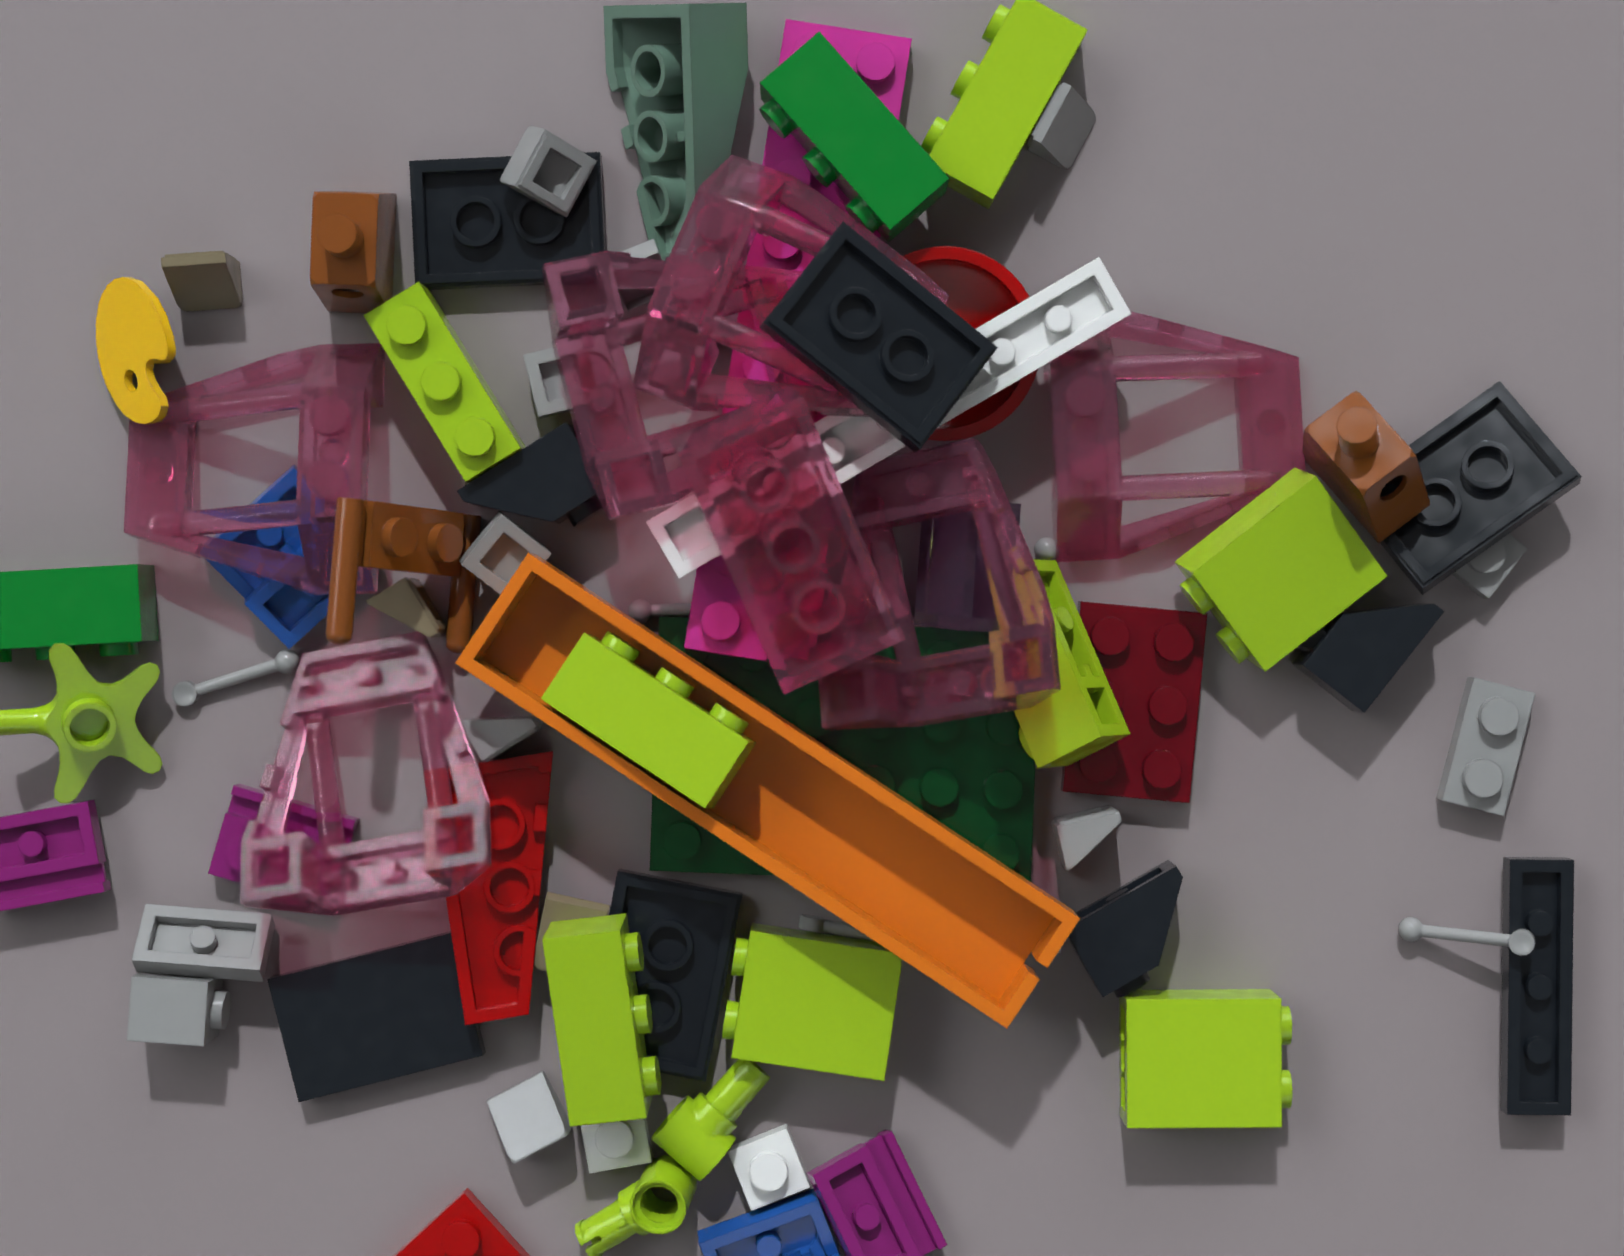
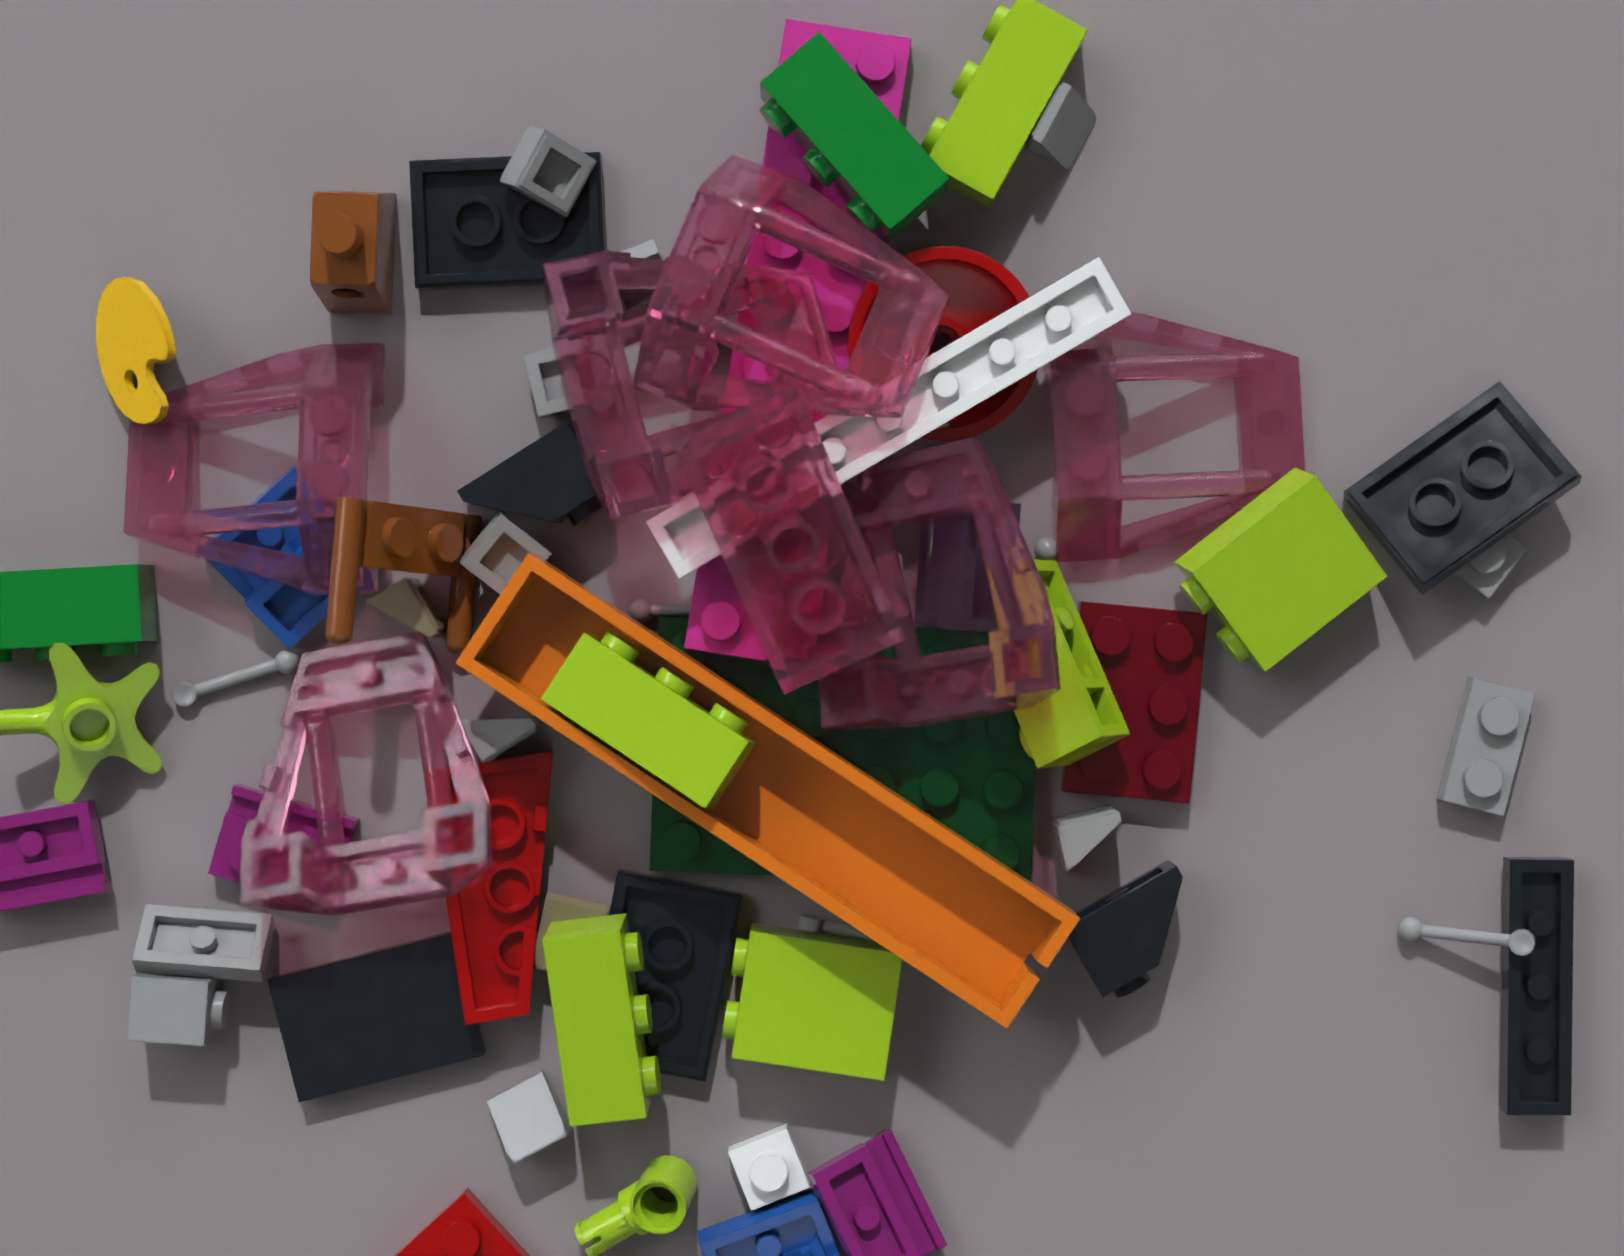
dark tan slope [161,250,243,312] -> none
lime brick [363,282,526,483] -> none
white plate [581,1118,653,1174] -> none
sand green wedge [603,3,748,269] -> none
lime pin [651,1059,771,1181] -> none
black tile [759,222,998,453] -> none
lime brick [1119,989,1293,1128] -> none
black slope [1292,603,1444,713] -> none
dark orange torso [1302,391,1430,543] -> none

